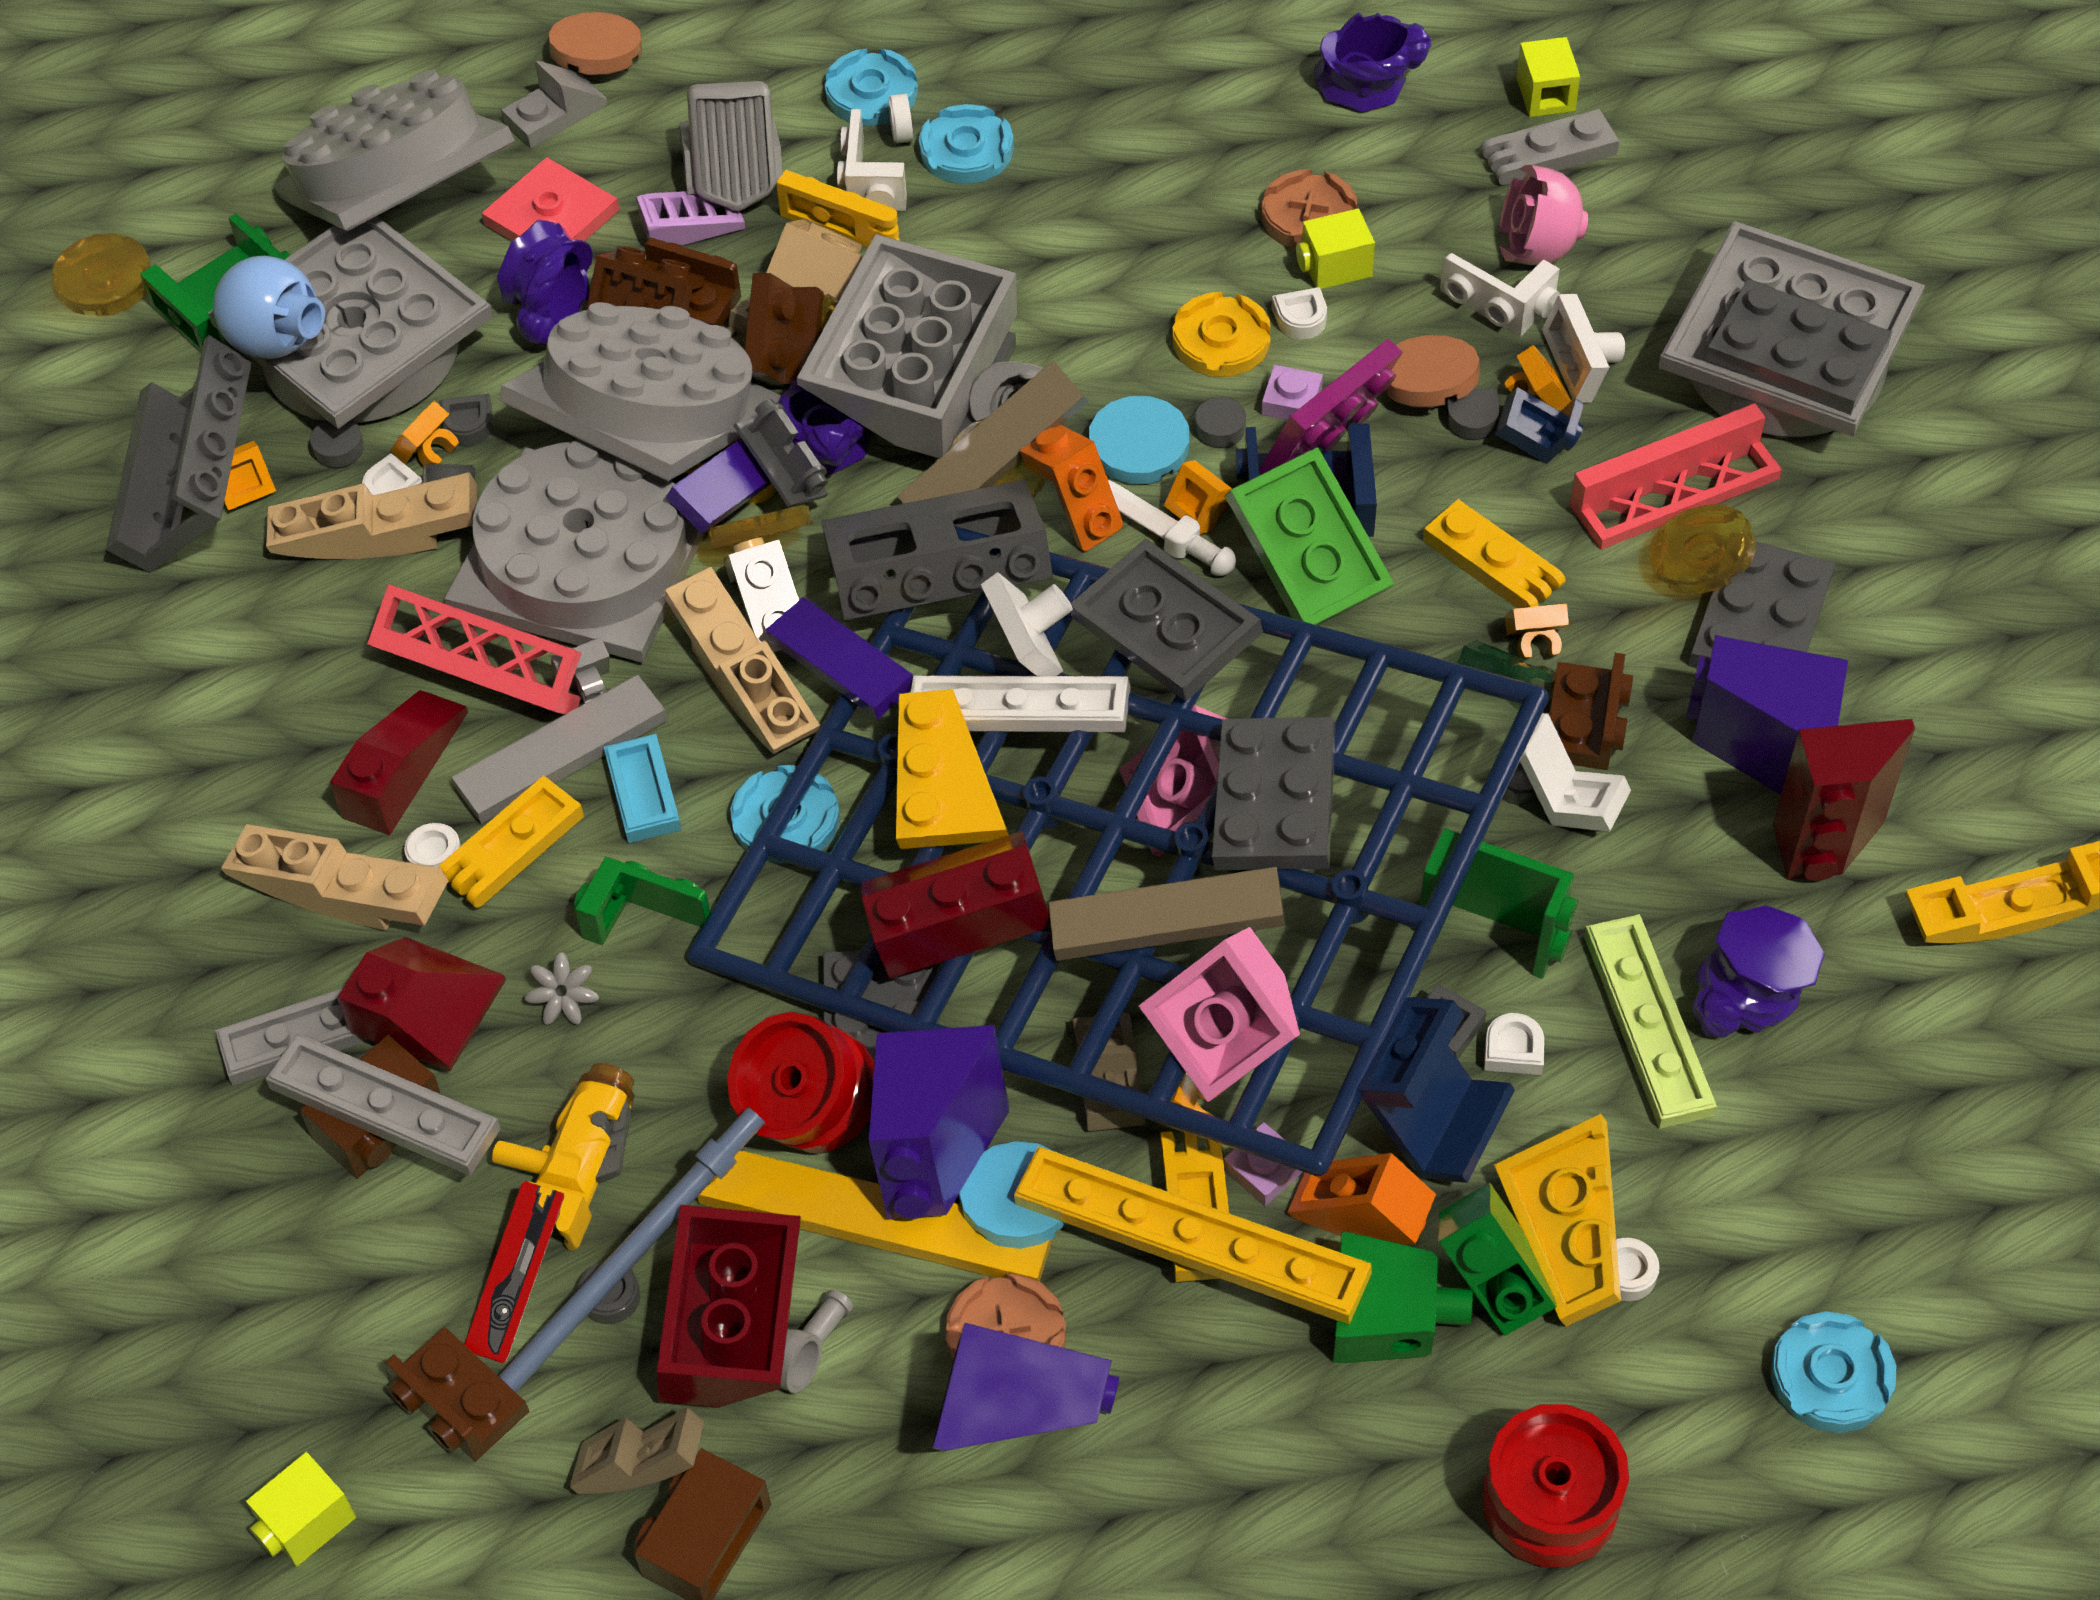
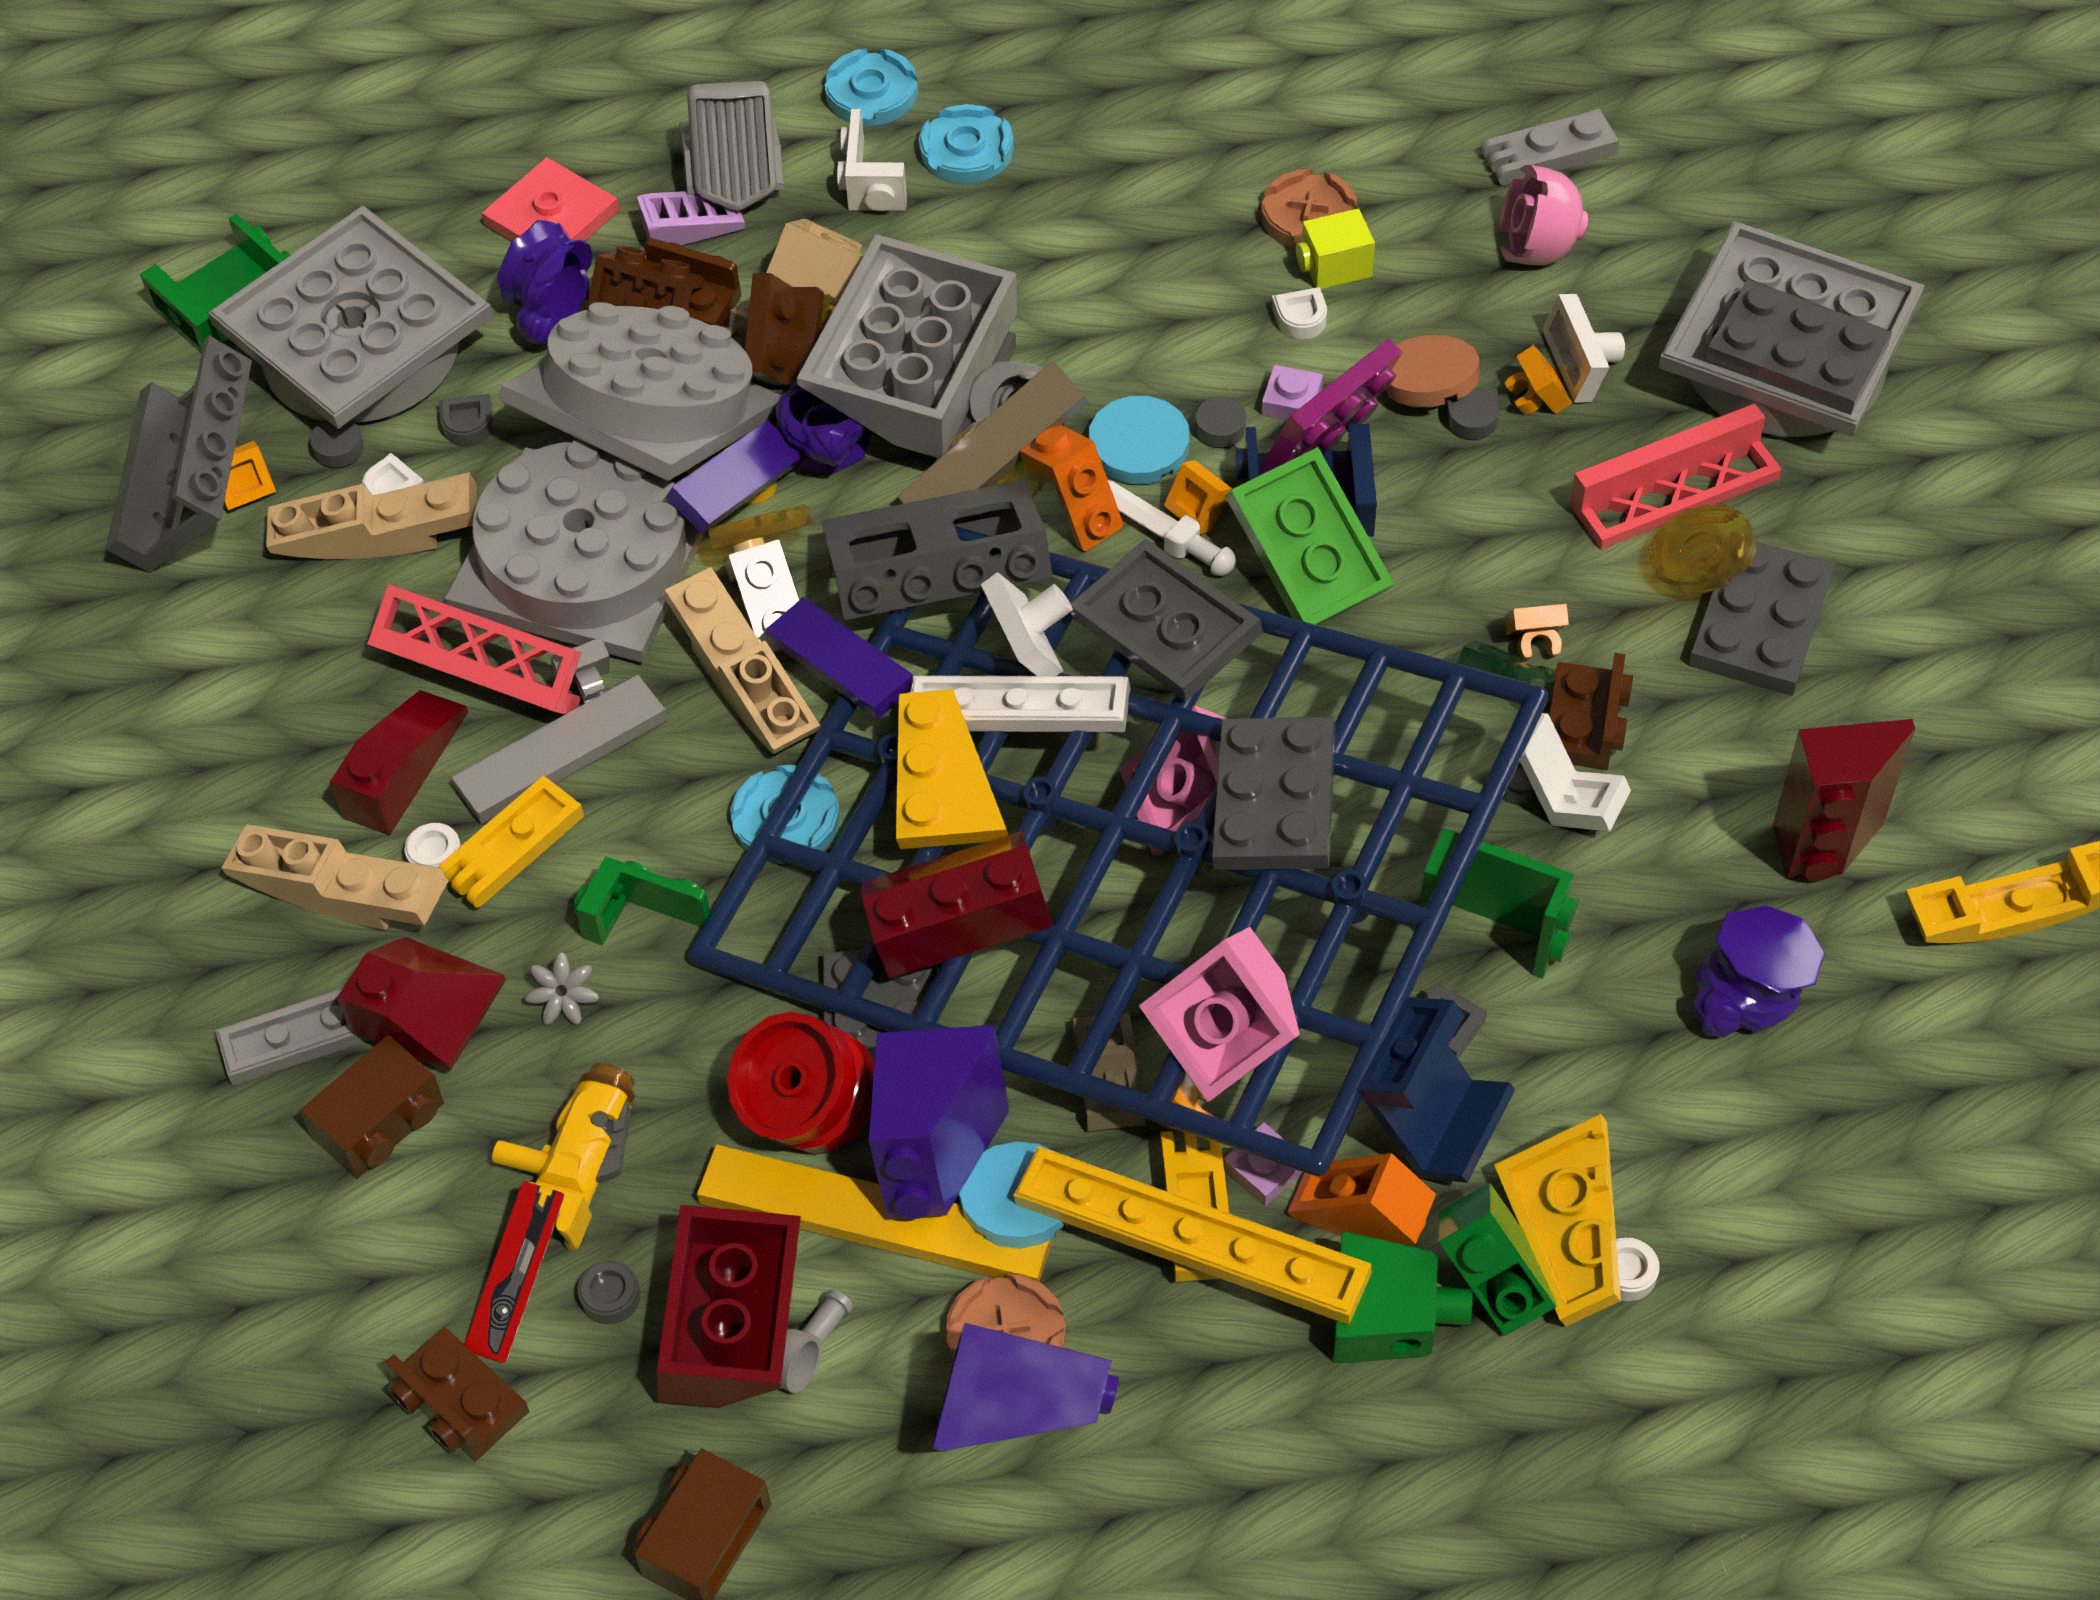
clear yellow tile [52,233,151,316] -> none
light blue brick [213,256,325,359] -> none
neon yellow brick [246,1452,356,1567] -> none
light grey tile [266,1033,501,1176] -> none
light grey piece [273,69,515,231] -> none
light orange tile [390,400,459,466] -> none
dark grey tile [423,464,475,483] -> none
sand blue bar [499,1107,765,1392] -> none
light grey slope [501,61,608,149] -> none
nougat tile [548,12,642,75] -> none
dark tan slope [570,1407,704,1494] -> none
medium azure tile [604,734,682,843] -> none
dark grey hinge [734,399,828,508] -> none
yellow hinge [776,170,900,248] -> none
white tile [888,93,913,143] -> none
dark tan tile [1049,867,1286,961] -> none
yellow tile [1172,292,1270,377] -> none
dark purple piece [1314,13,1432,112] -> none
yellow hinge [1423,499,1566,609] -> none
white bracket [1440,253,1560,337] -> none
red wheel [1482,1404,1630,1567] -> none
white tile [1484,1013,1544,1075] -> none
dark blue bracket [1496,387,1584,464] -> none
neon yellow brick [1516,37,1580,117] -> none
yellowish green tile [1584,914,1717,1129] -> none
dark purple slope [1686,635,1848,795] -> none
medium azure tile [1770,1311,1897,1433] -> none

